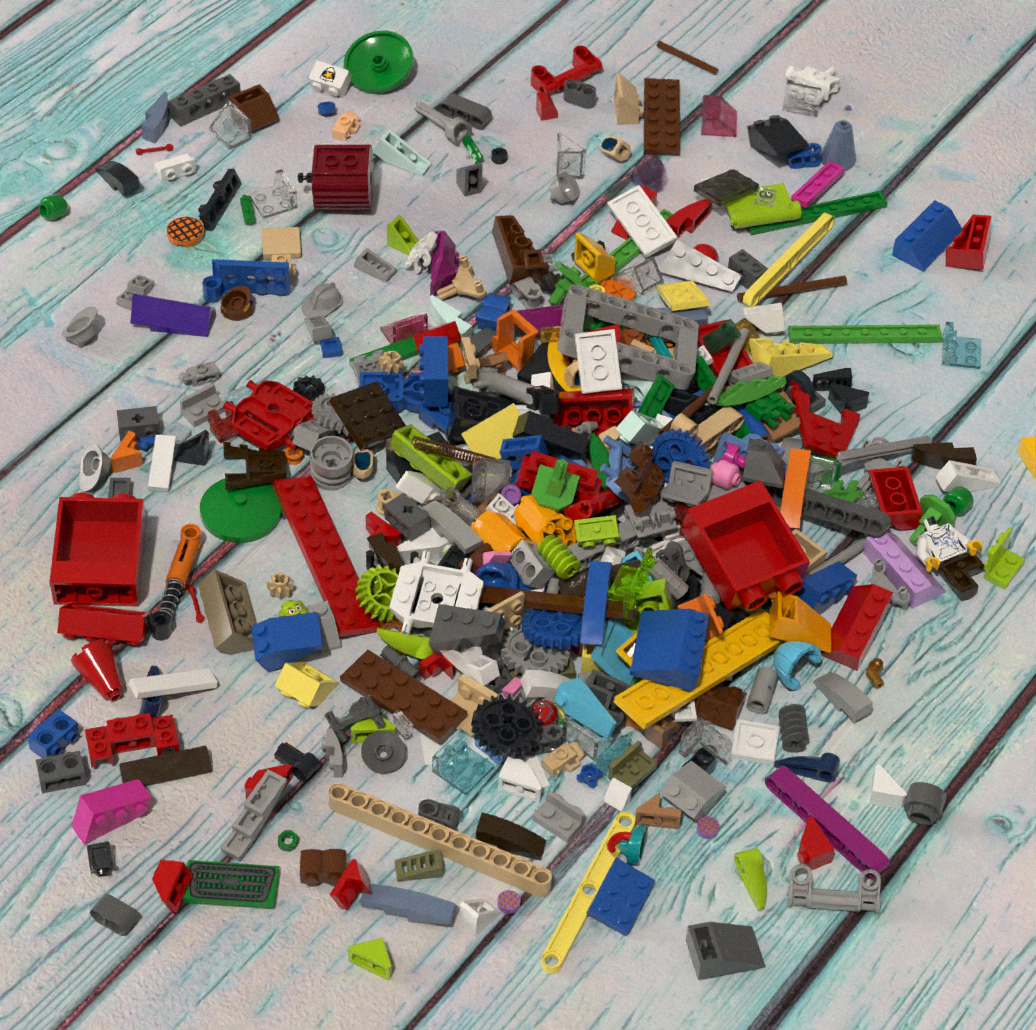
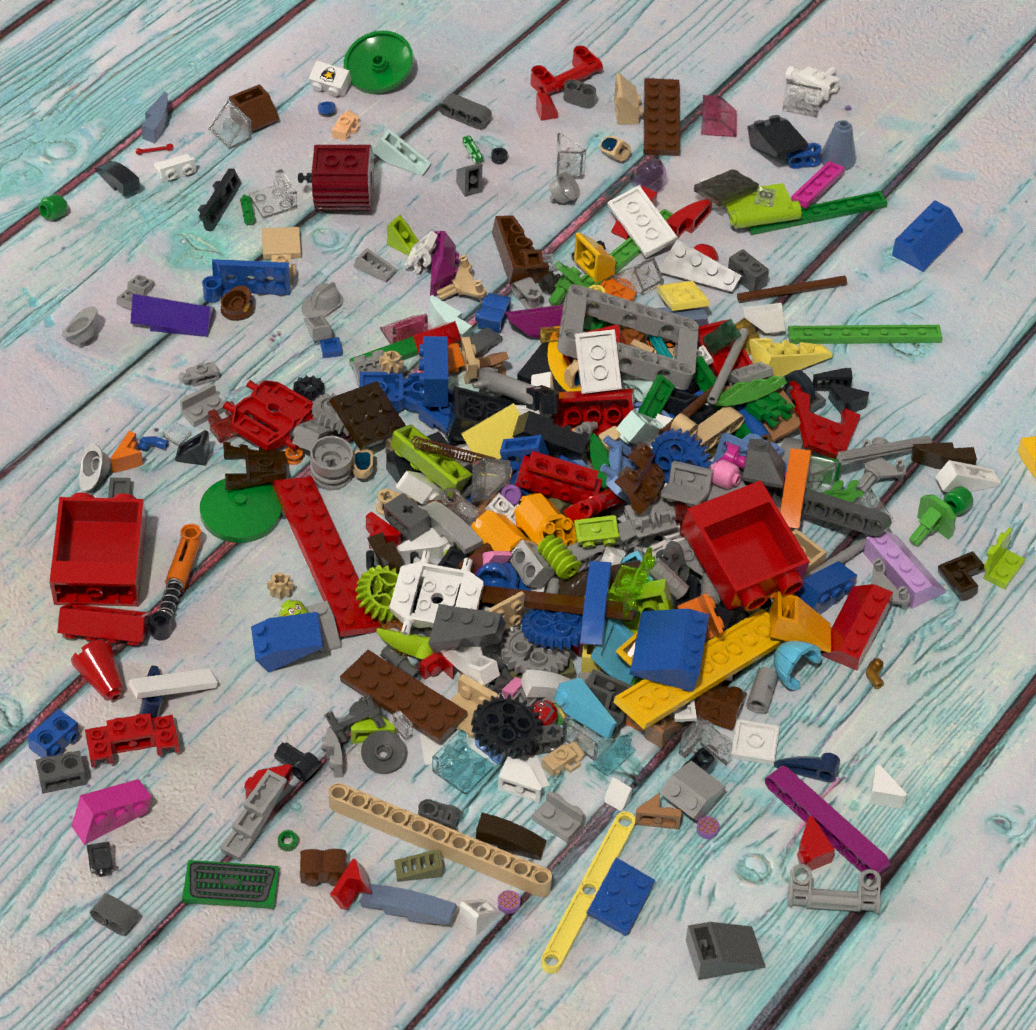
dark grey brick [116,406,160,441] -> none
dark brown slope [119,746,212,786] -> none
white tile [148,435,177,491] -> none
red slope [152,860,193,913] -> none
tile [166,217,204,247] -> none
dark grey brick [169,74,240,127] -> none
red hinge [188,586,204,623] -> none
dark tan slope [198,569,257,655] -> none
light yellow slope [275,662,339,708] -> none
lime slope [348,938,391,981] -> none
light grey piece [414,101,472,145] -> none
orange piece [492,309,539,372] -> none
bright green piece [531,459,580,512] -> none
blue plate [576,764,602,787] -> none
teal piece [607,823,647,865] -> none
olive bracket [608,741,658,790] -> none
reddish brown bar [656,41,719,75] -> none
lime piece [734,848,767,911] -> none
light yellow beam [743,213,835,307] -> none
dark grey piece [778,704,809,753] -> none
light grey slope [813,672,873,722] -> none
red slope [868,467,923,530] -> none
dark grey piece [904,782,947,826] -> none
white torso [916,516,982,572] -> none
clear light blue bracket [942,321,981,369] -> none
red wedge [946,214,992,270] -> none

